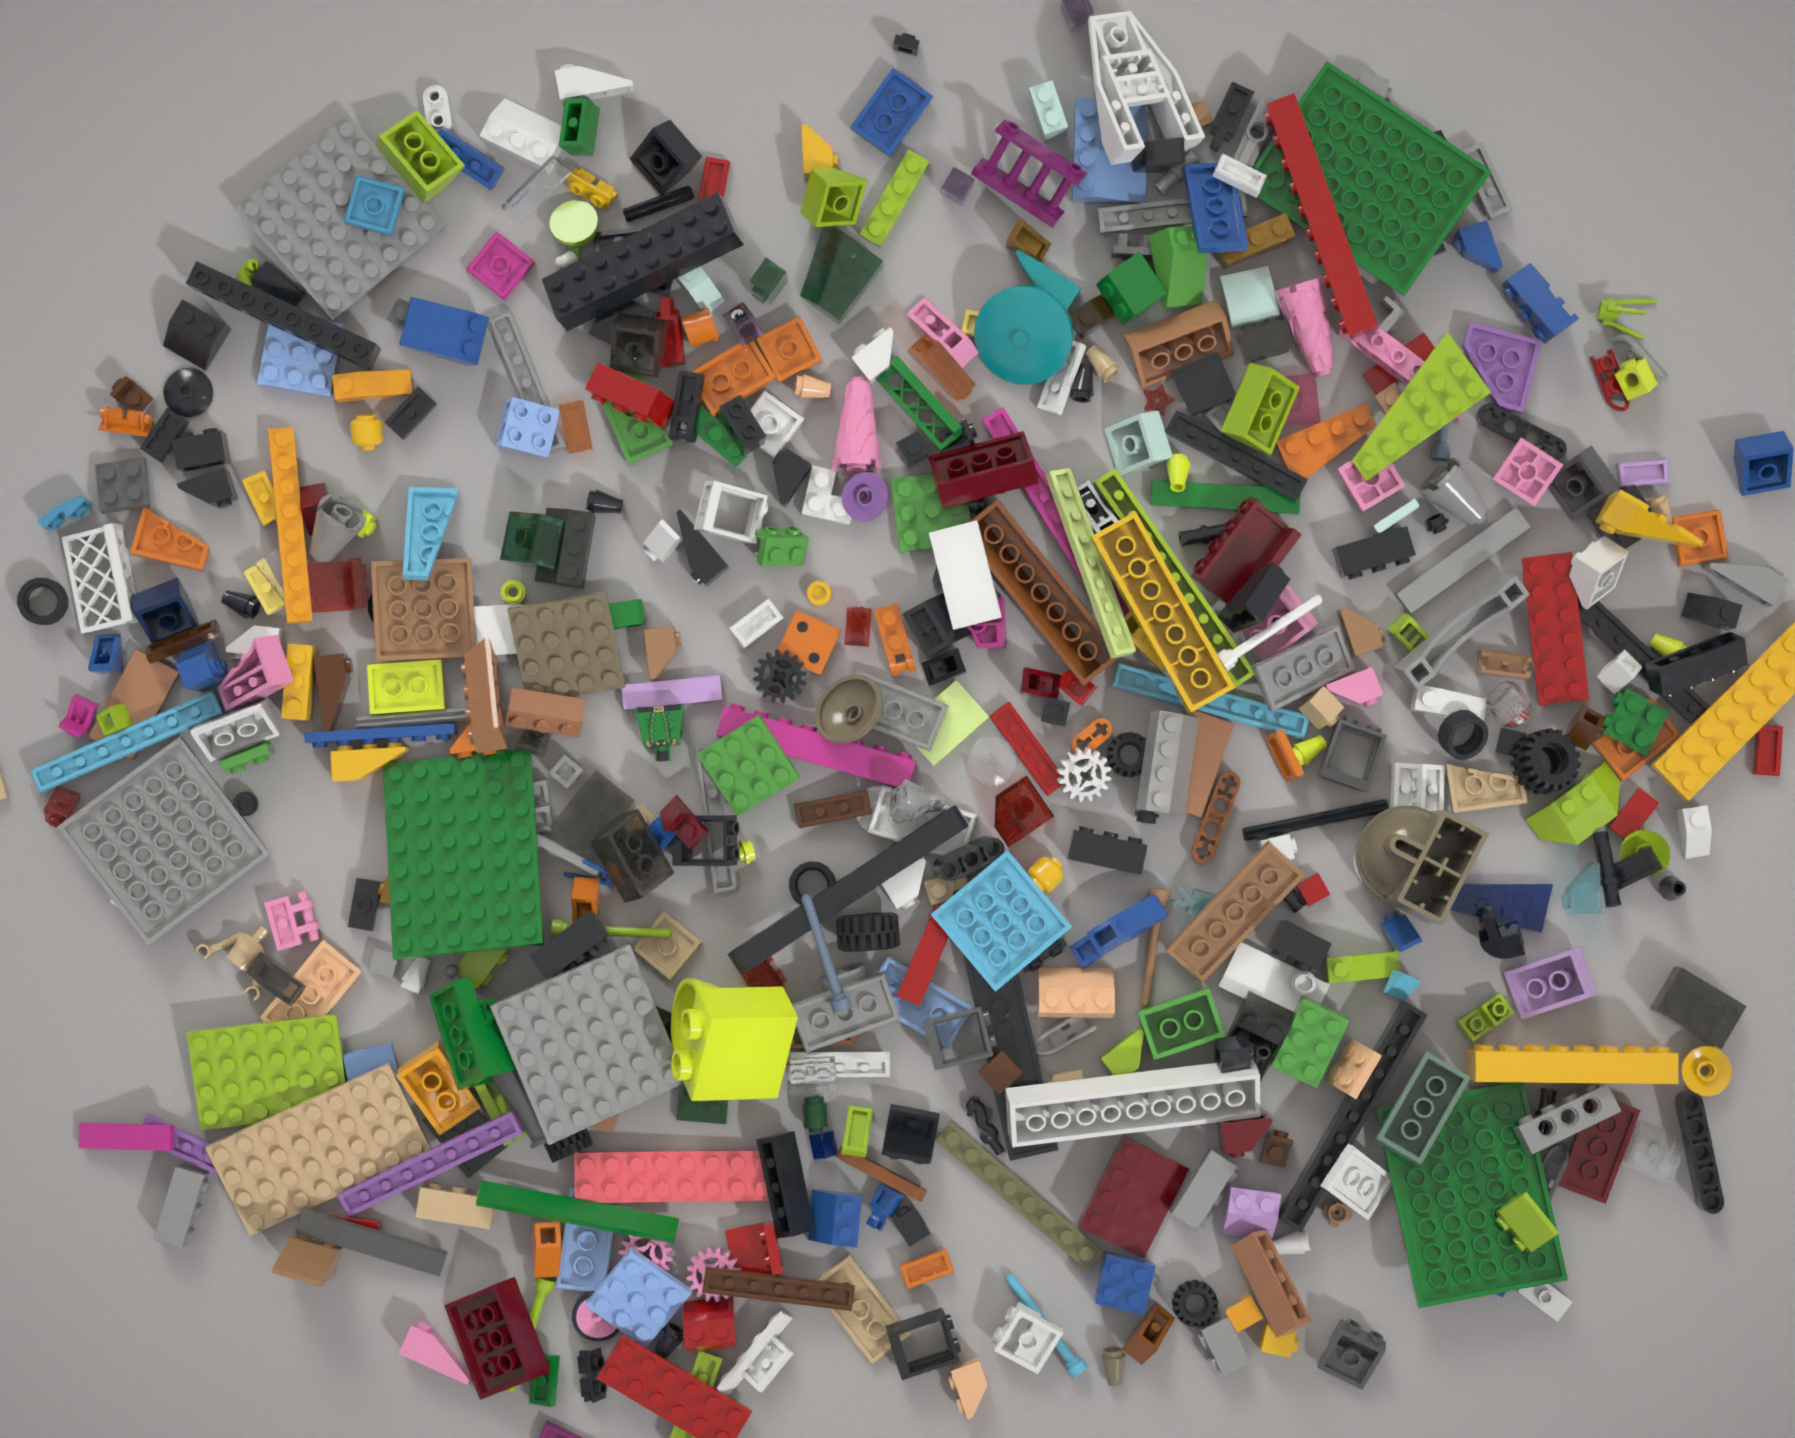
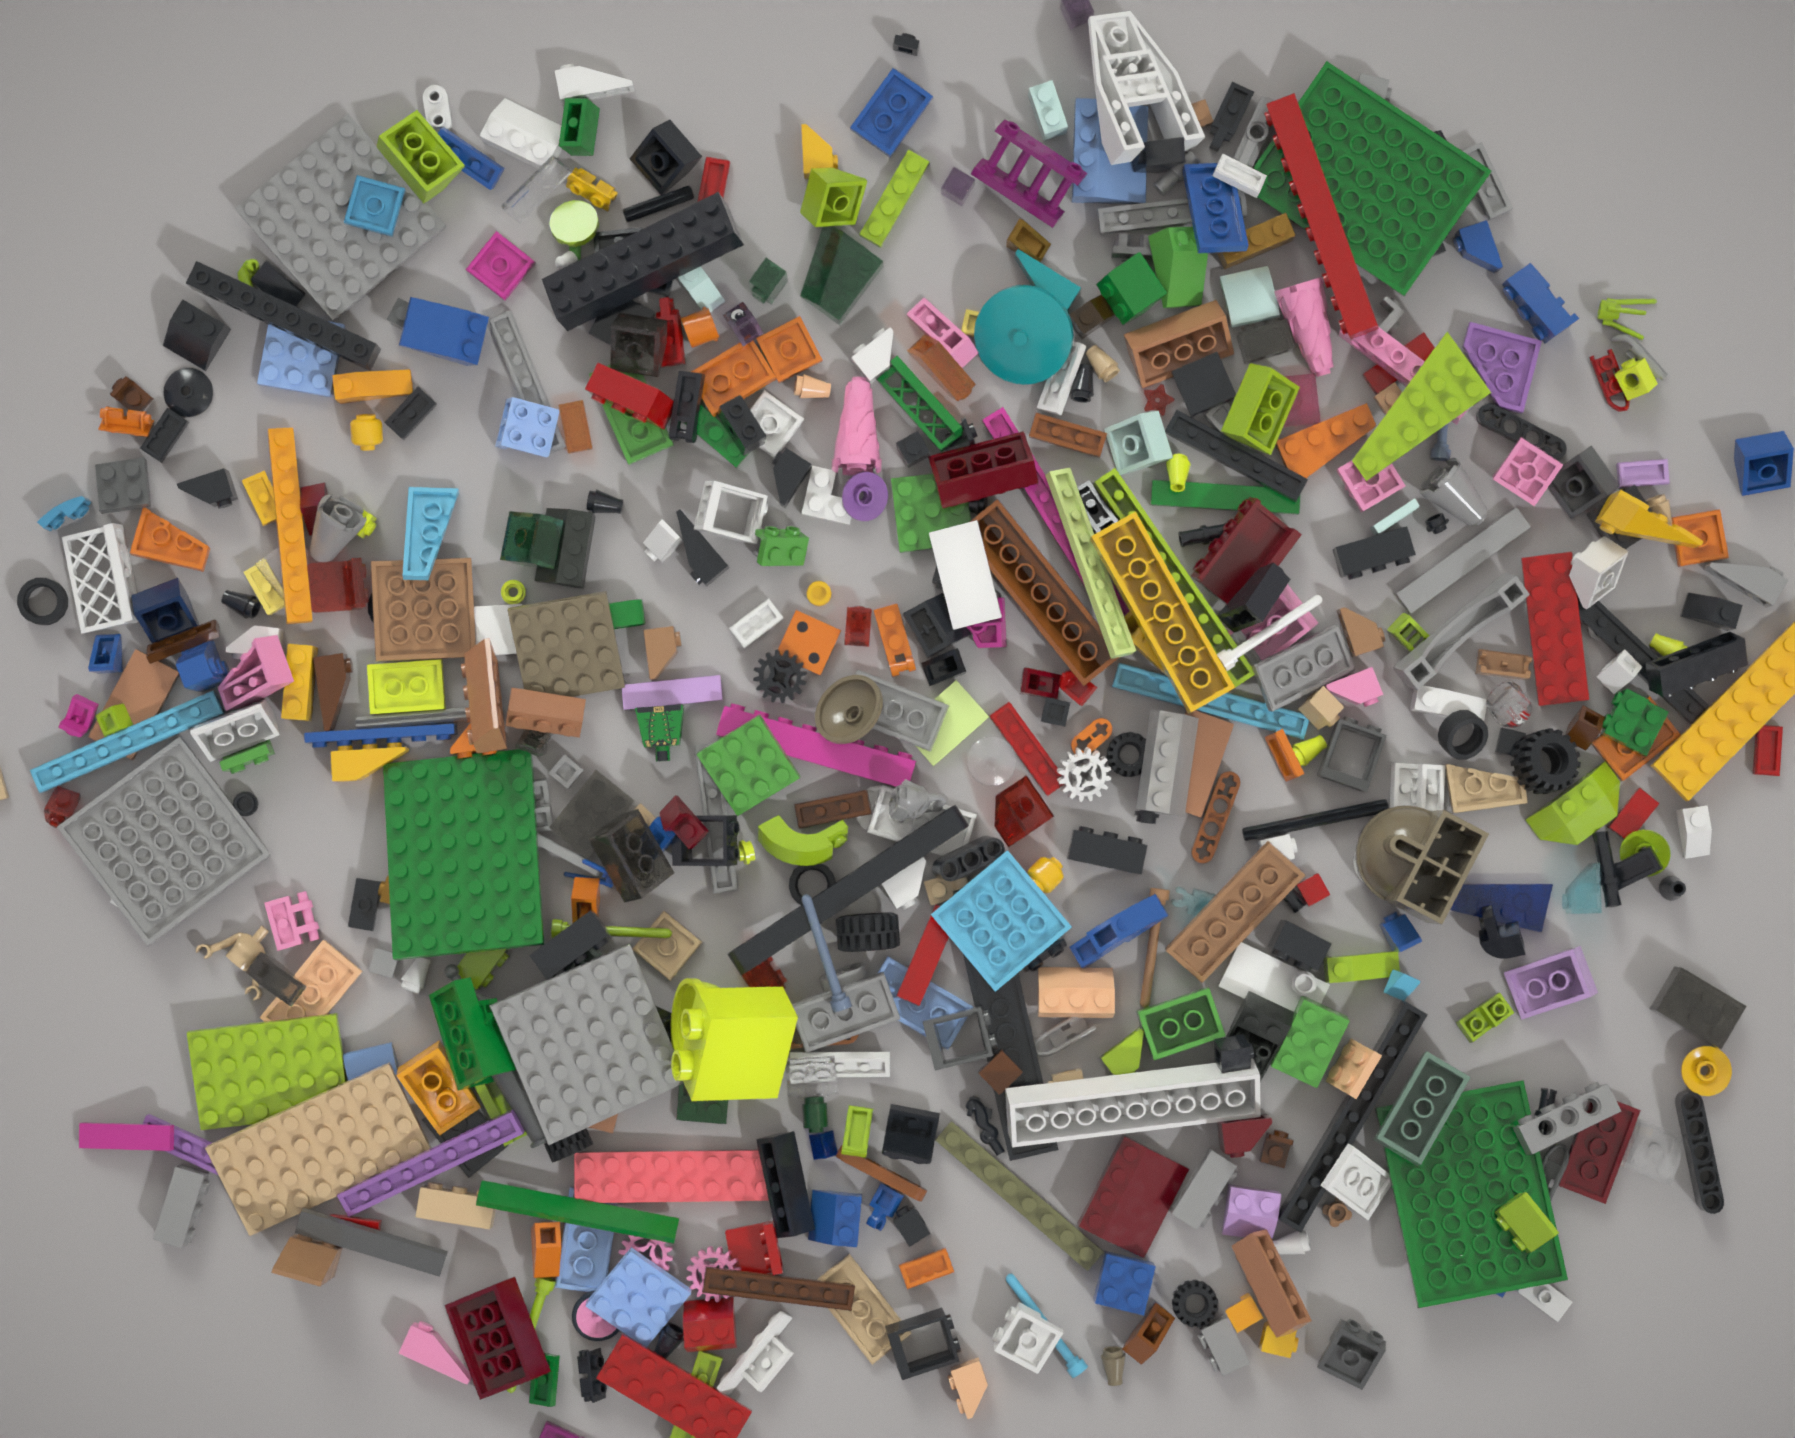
black brick [172,428,231,472] -> none
yellow brick [1467,1044,1678,1084] -> none
none -> lime arch [758,815,848,866]
none -> dark orange plate [1029,413,1107,458]

